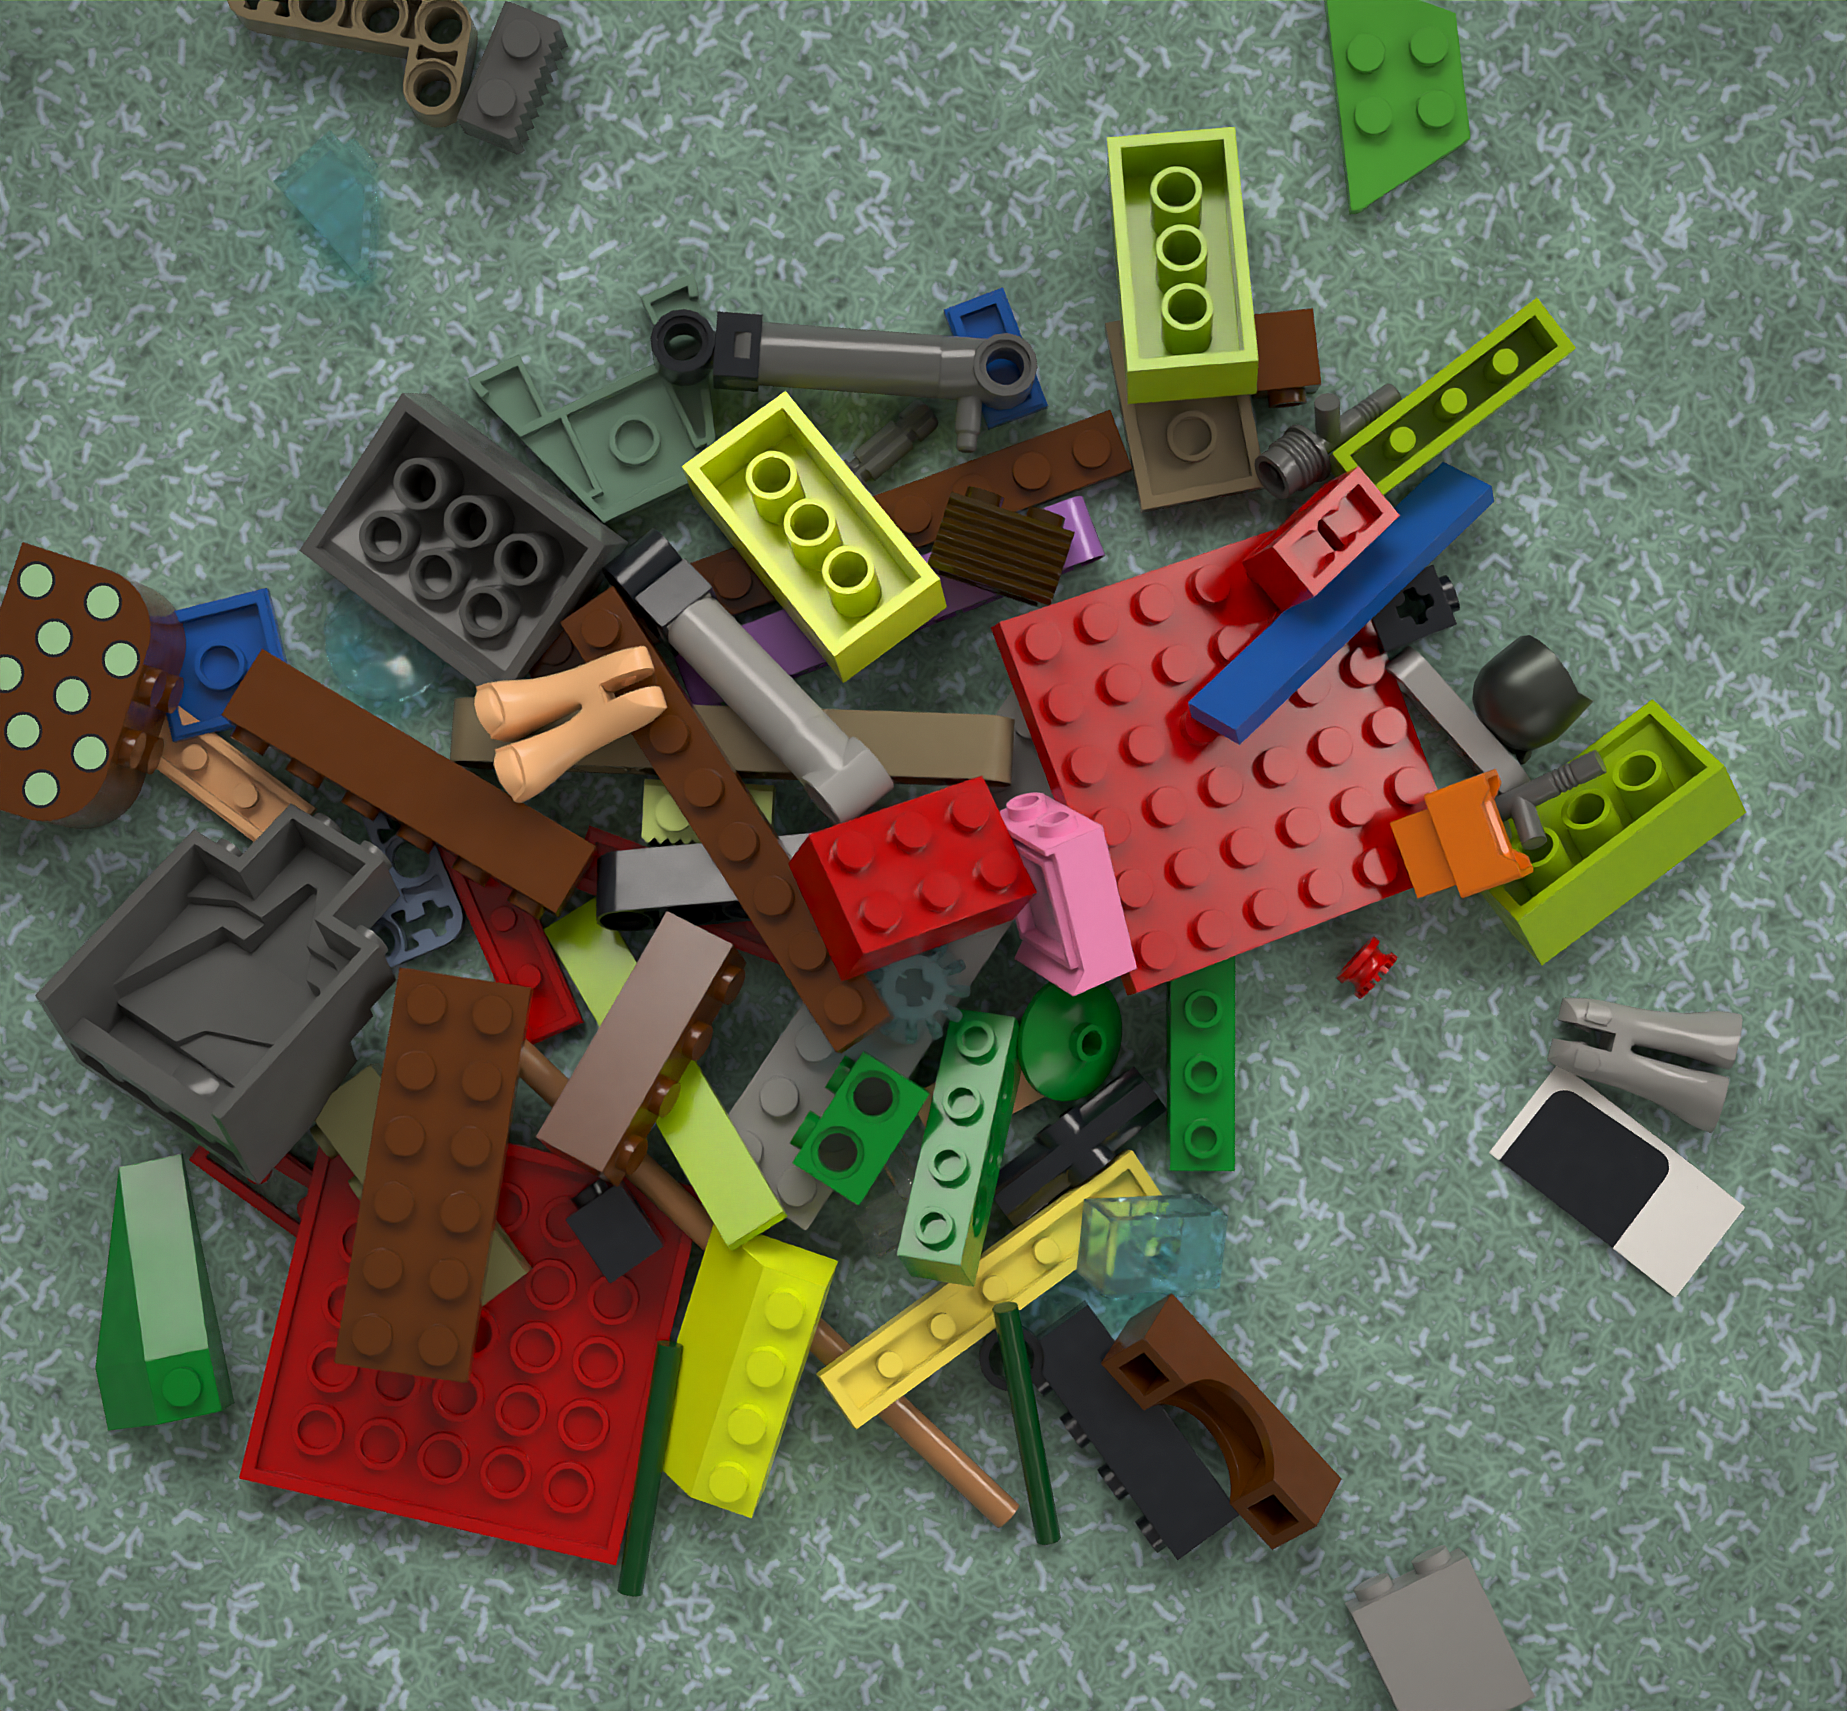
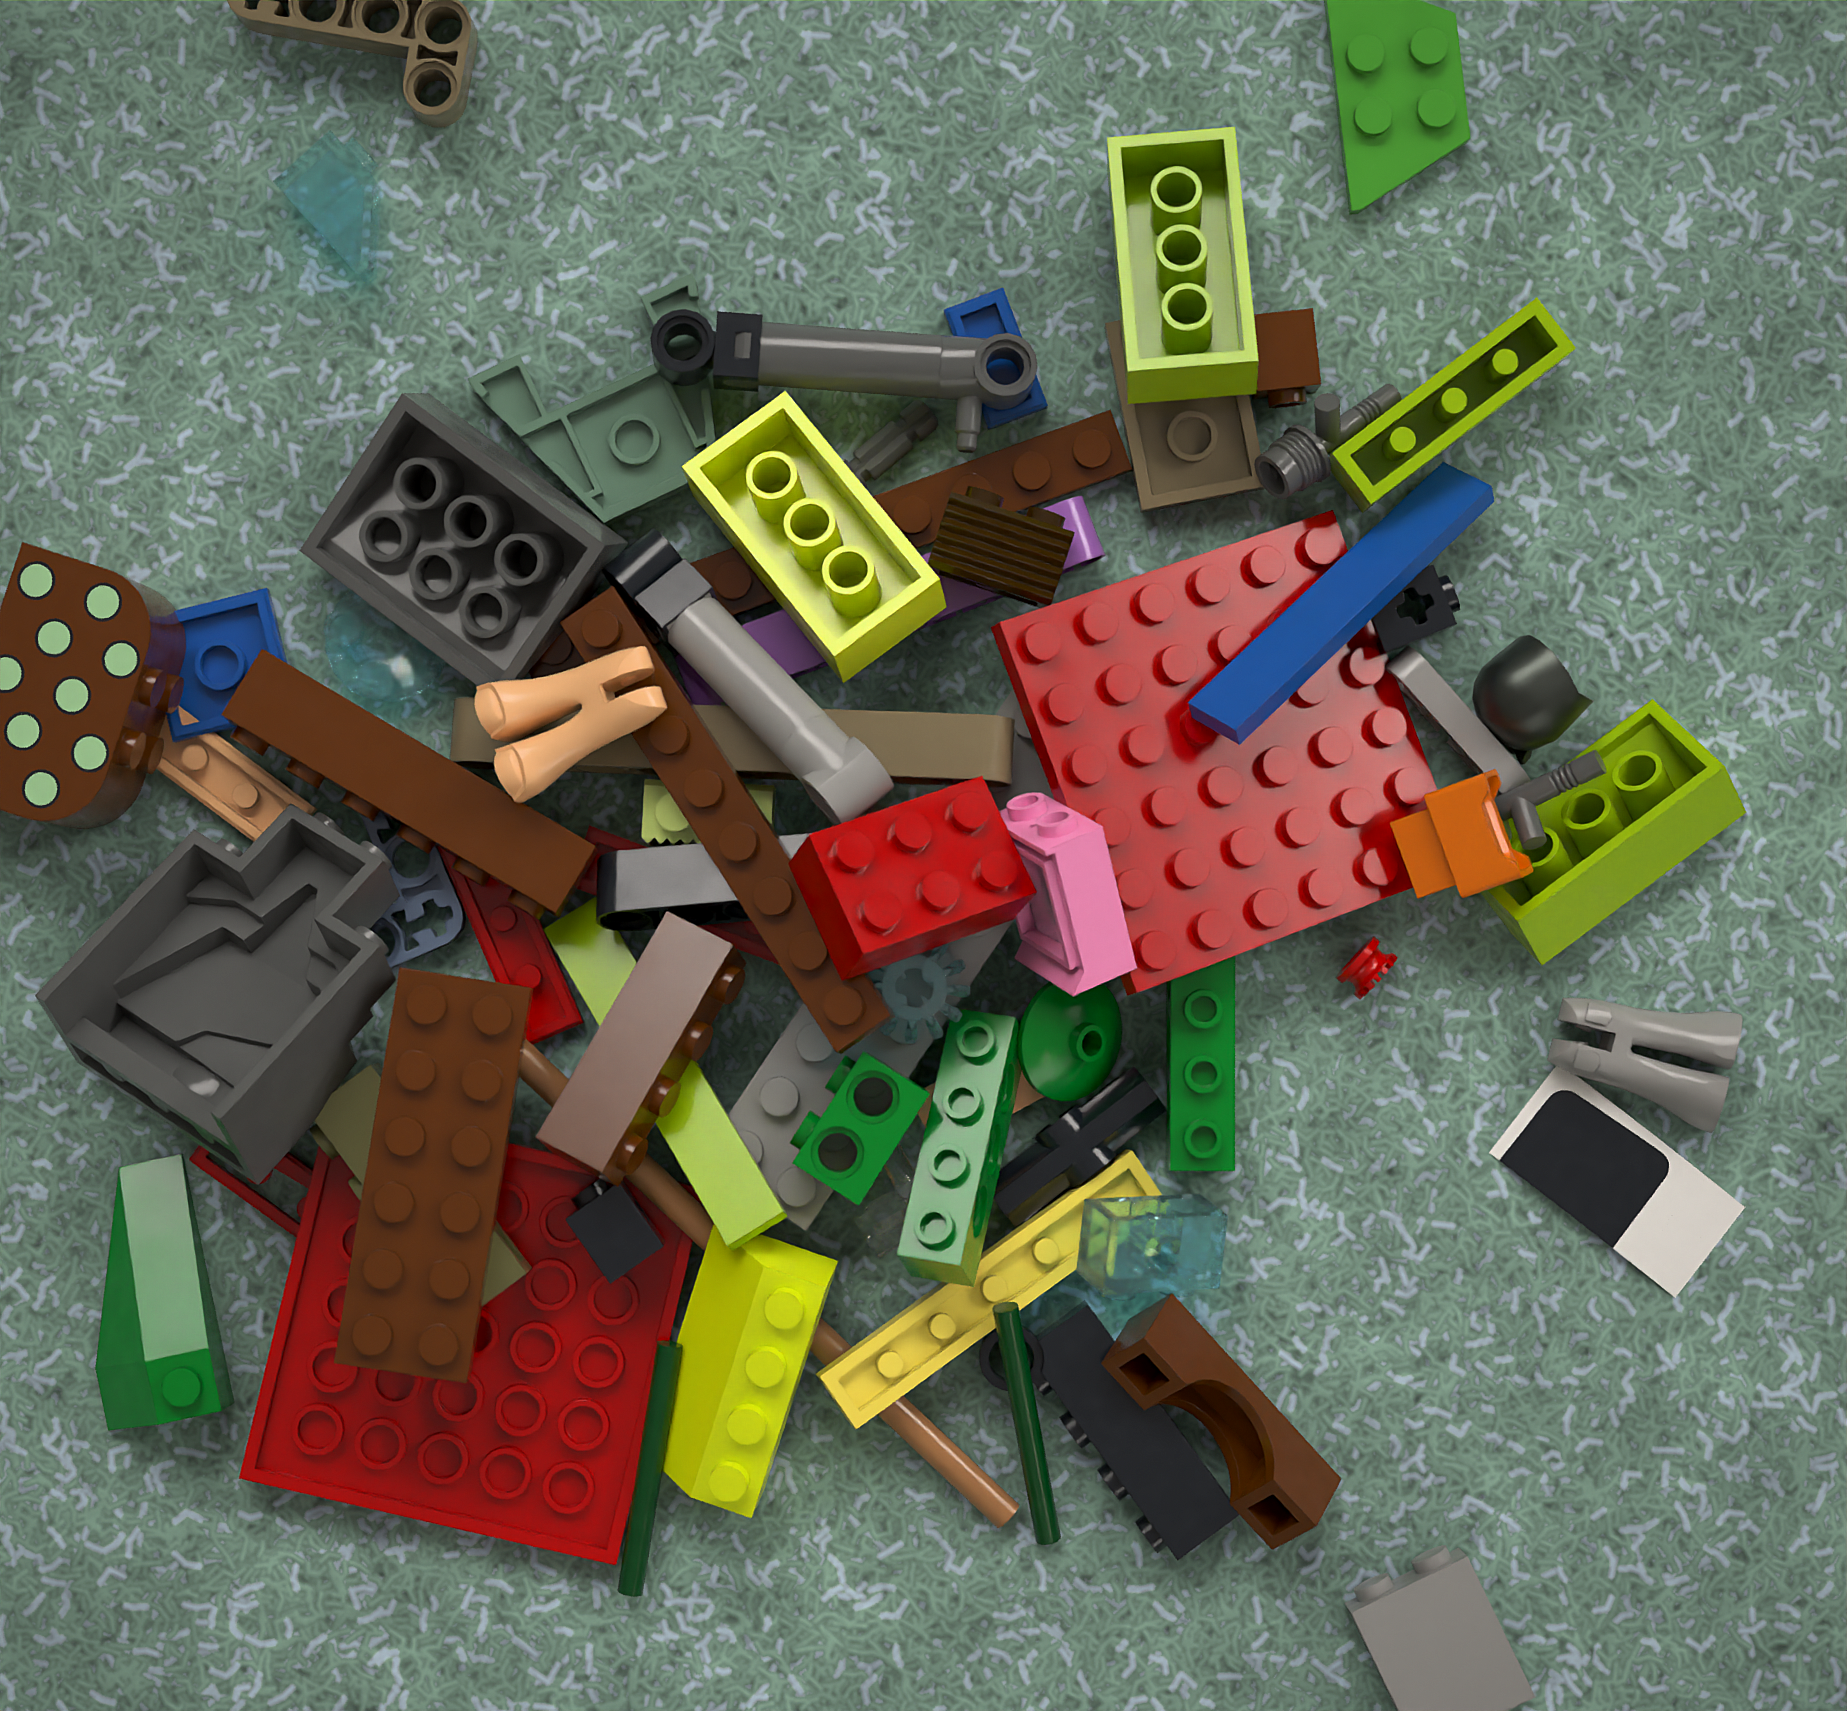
dark grey brick [457,1,568,154] -> none
brick [1241,466,1400,611] -> none

